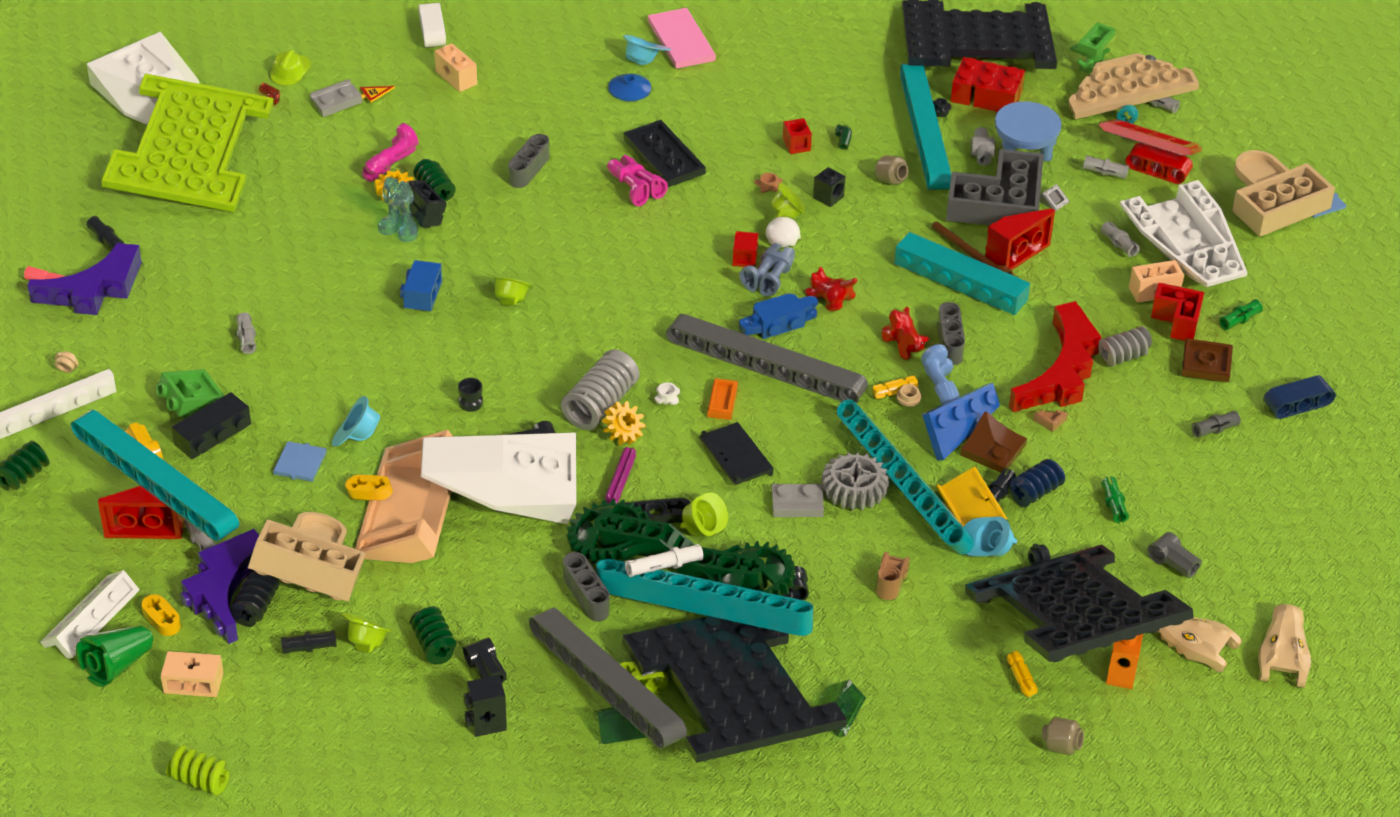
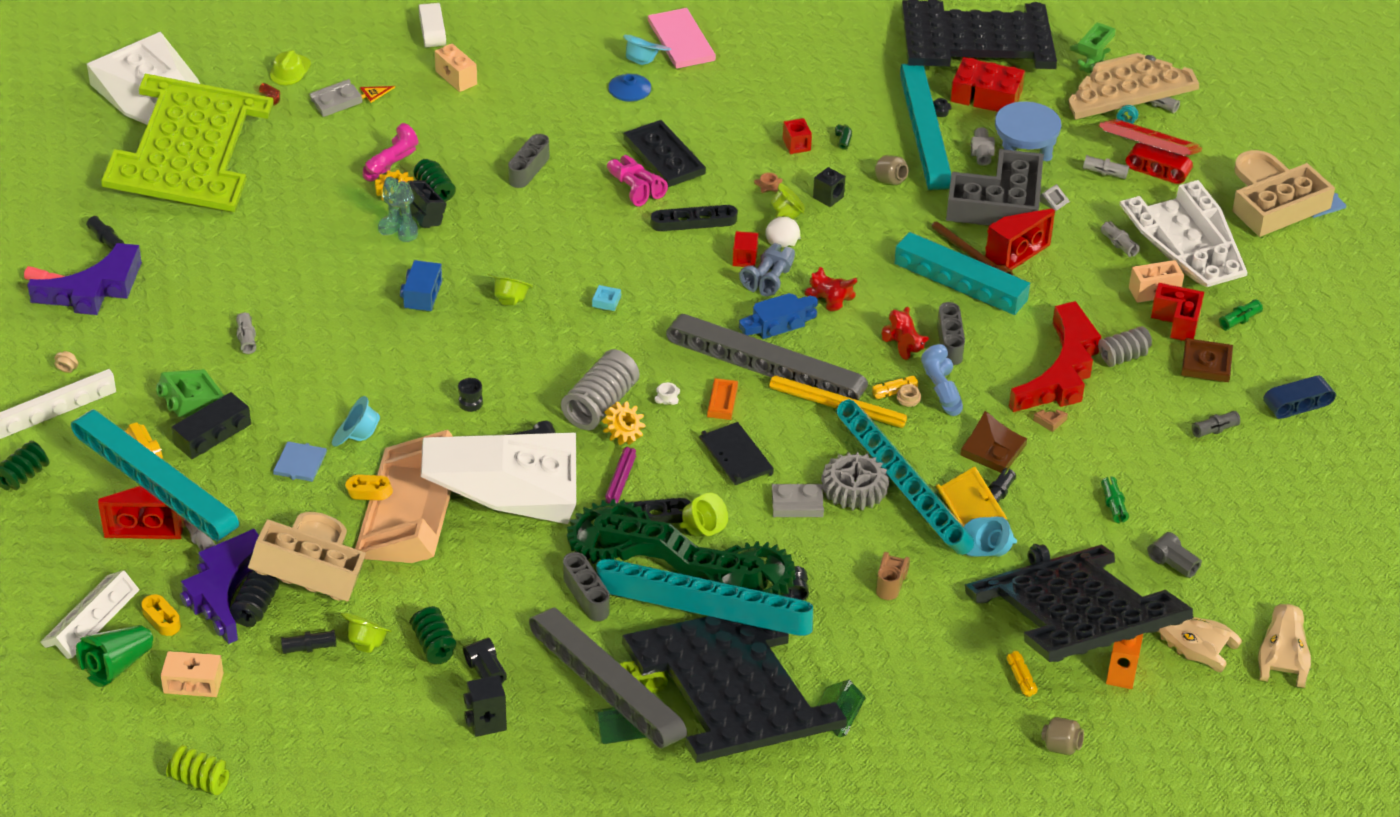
white pin [625,544,703,577] -> none
wing [922,383,1000,461] -> none
dark blue piece [1010,459,1065,507] -> none
none -> medium azure plate [592,285,621,311]
none -> black beam [651,205,738,231]
none -> yellow axle [769,375,907,428]

